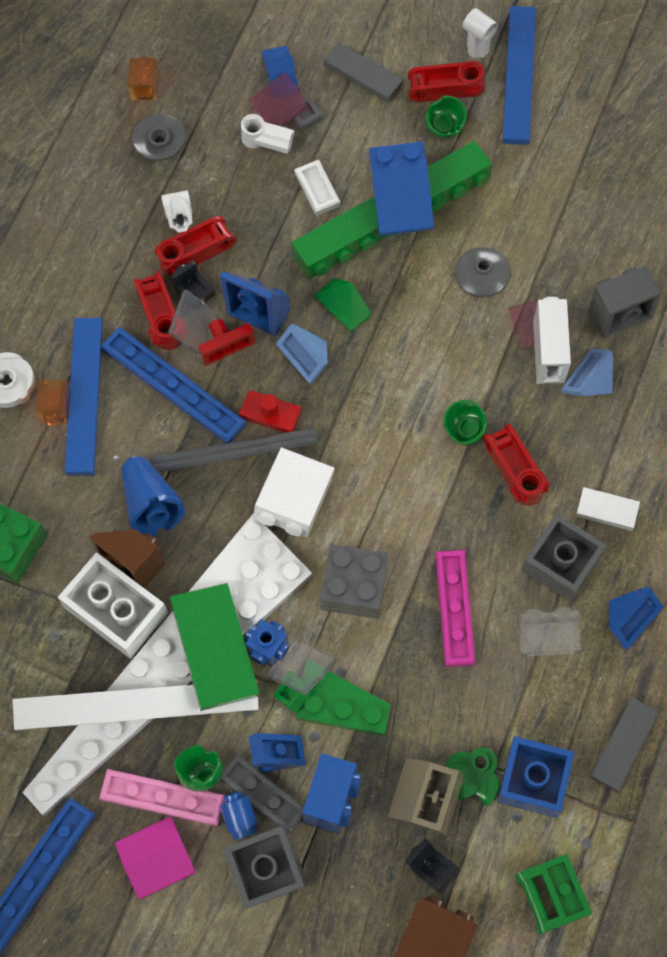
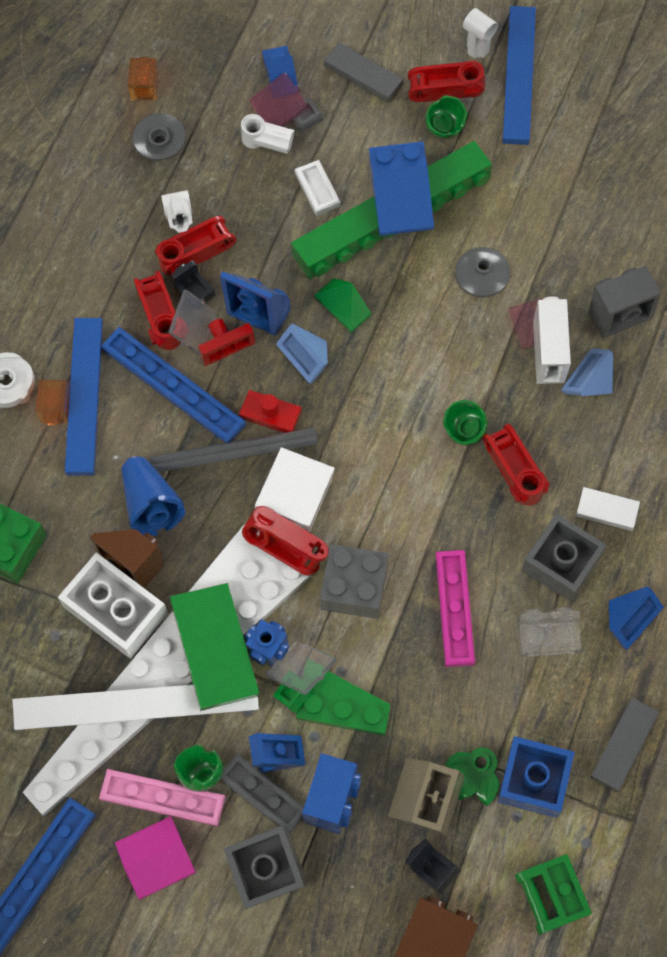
blue brick [219,791,257,840] -> none
none -> red piece [242,506,329,576]

